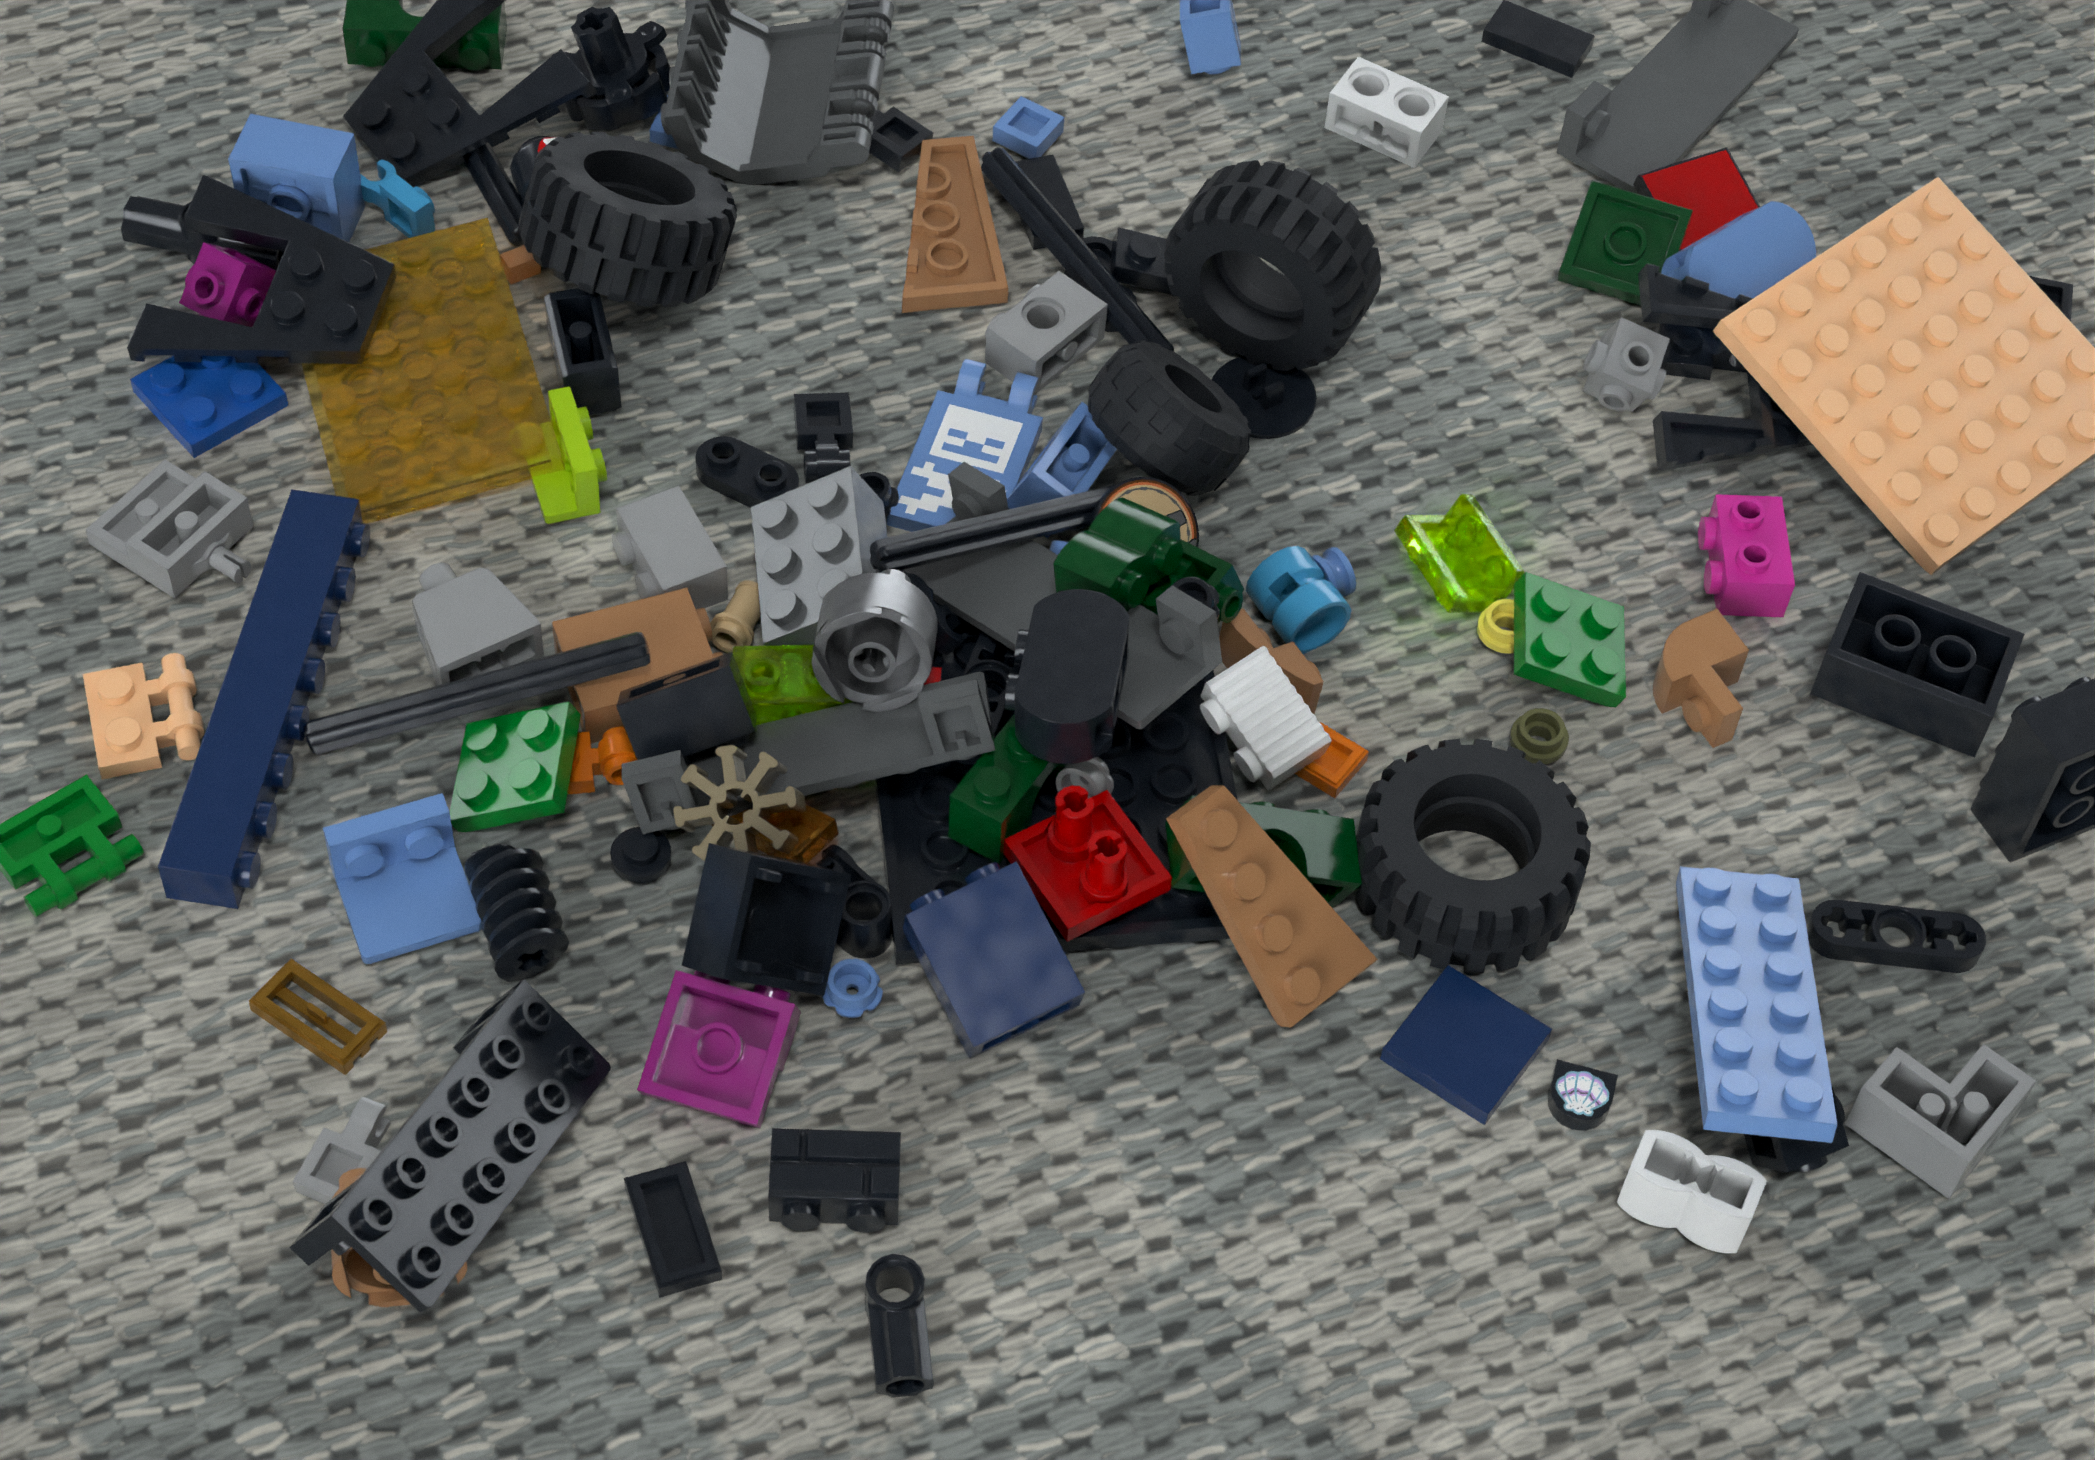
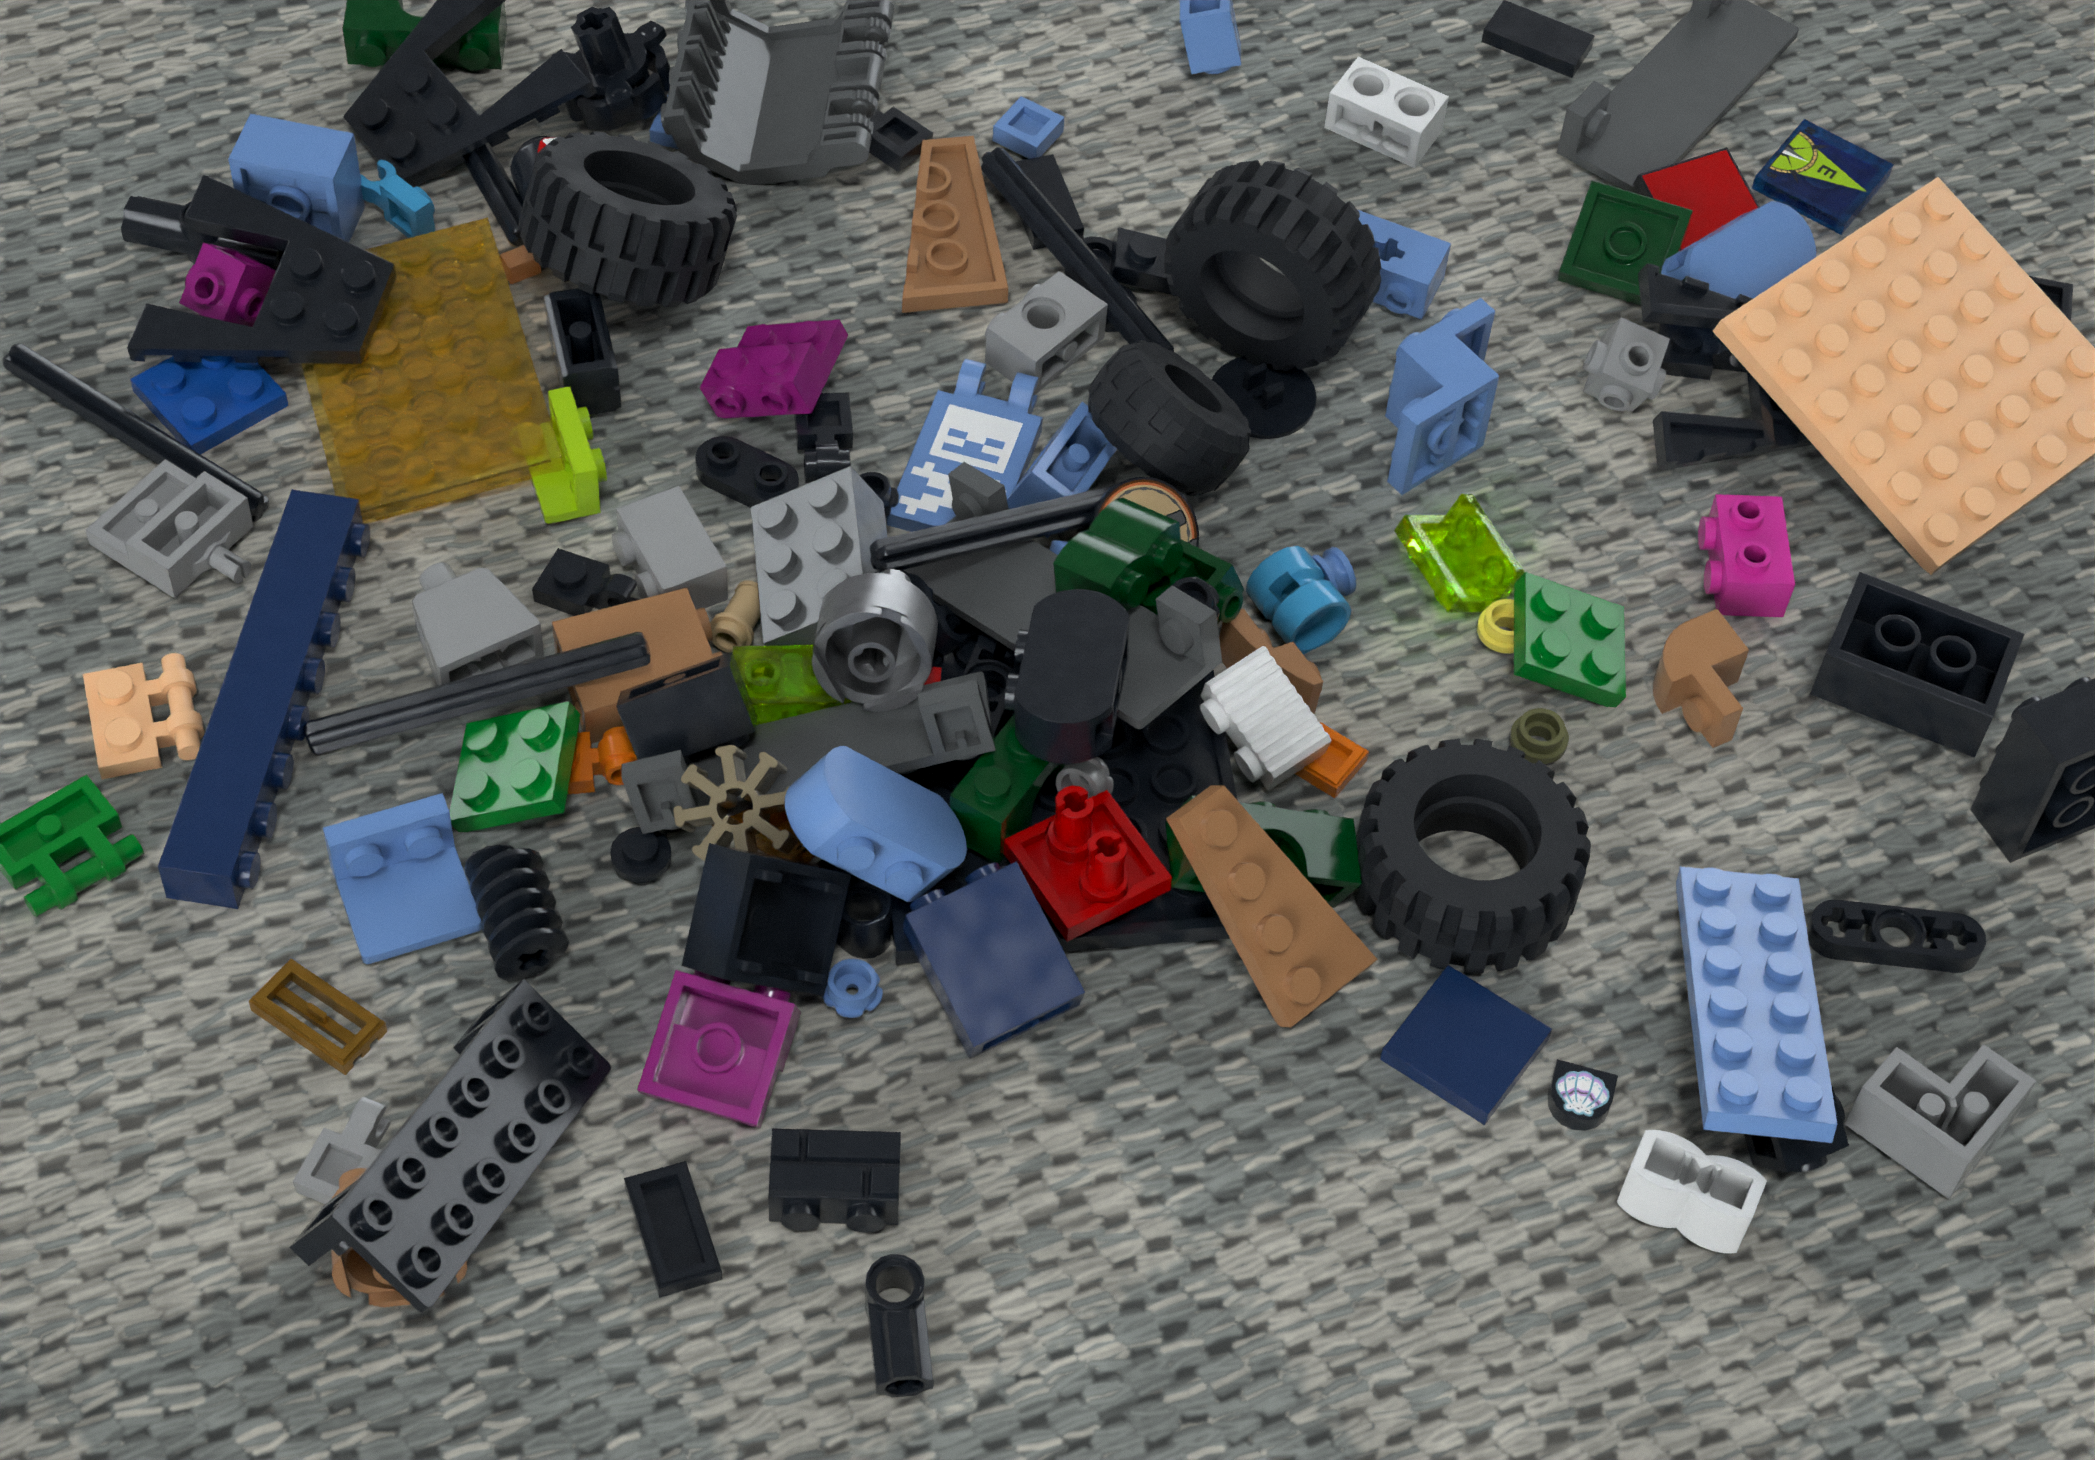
none -> black axle [3,344,269,522]
none -> black plate [532,548,639,616]
none -> magenta plate [700,319,848,418]
none -> medium blue brick [785,746,967,902]
none -> medium blue brick [1358,210,1451,320]
none -> medium blue bracket [1385,298,1499,495]
none -> clear blue tile [1751,119,1894,235]

